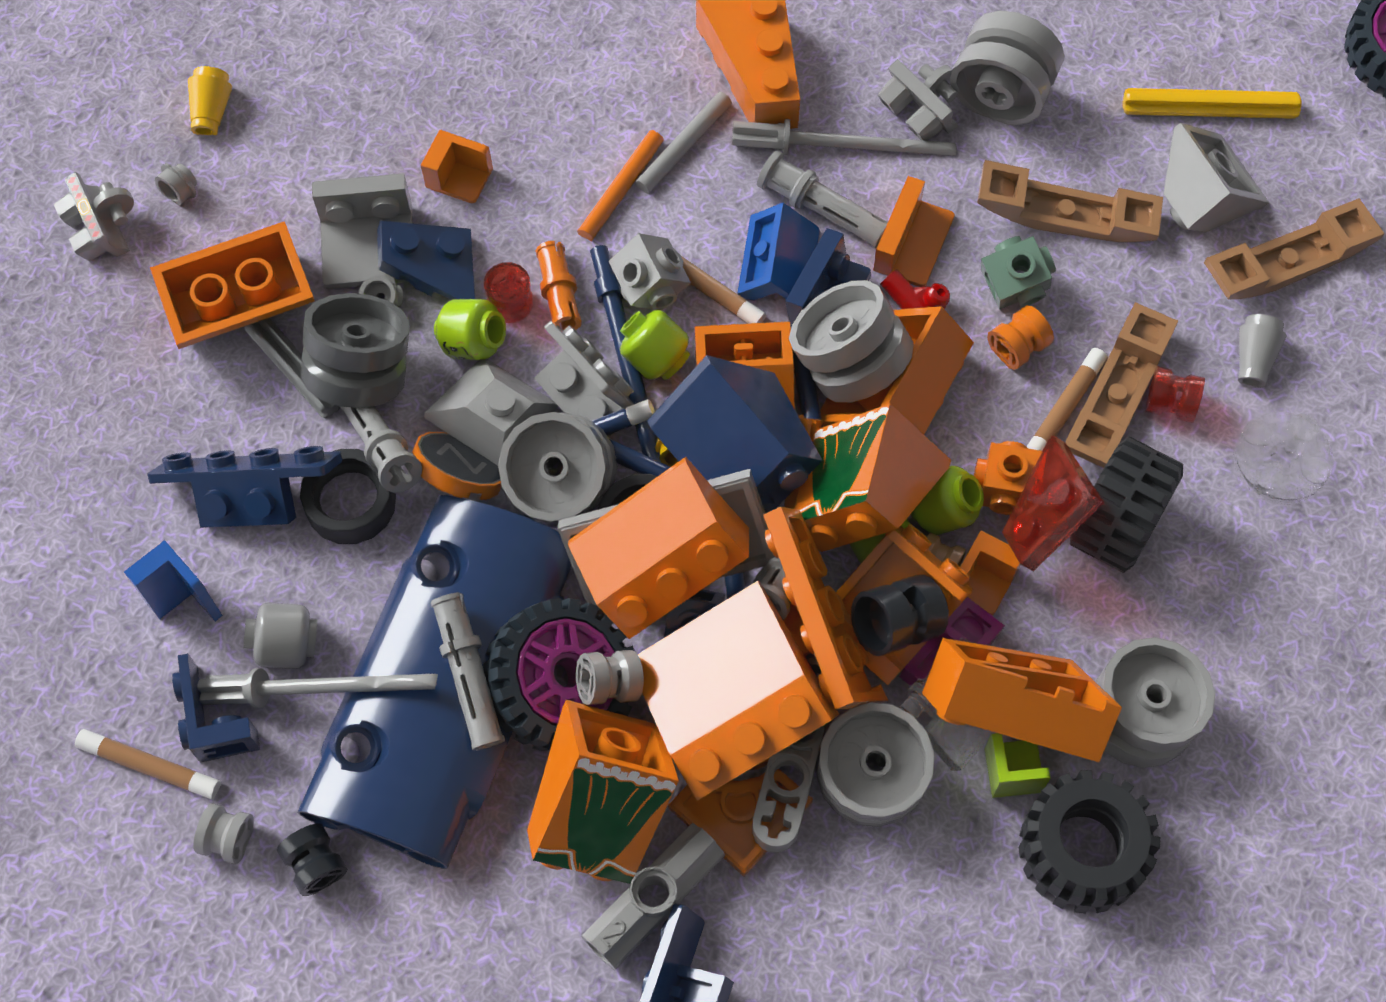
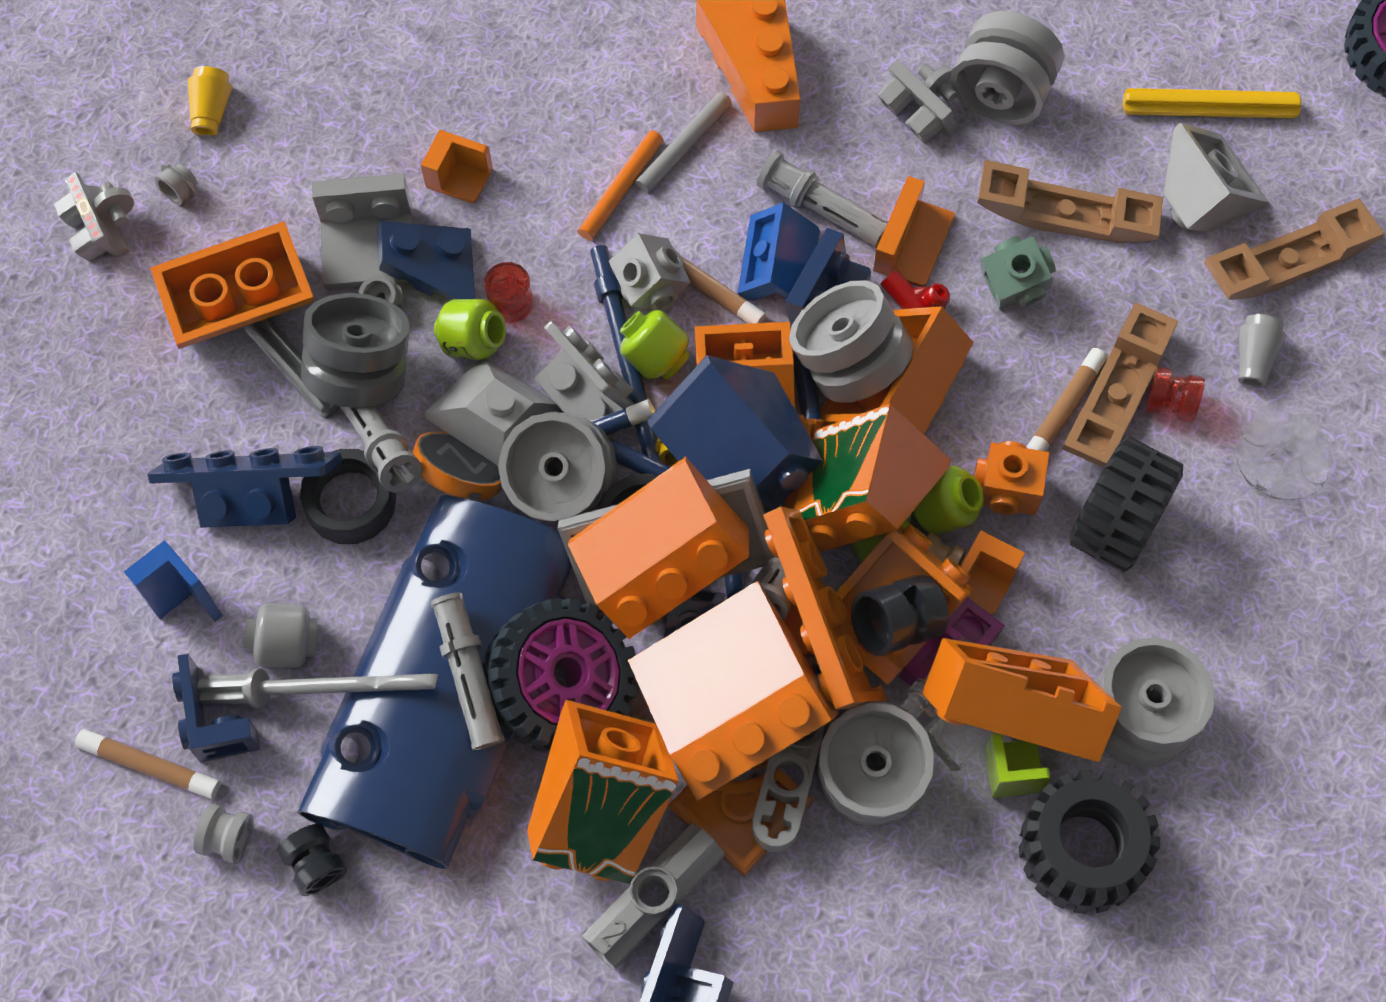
orange pin [535,241,582,330] -> none
light grey wheel [576,650,644,705] -> none
light grey piece [731,119,957,156] -> none
orange wheel [987,305,1054,370] -> none
clear red wing [1002,435,1104,572] -> none

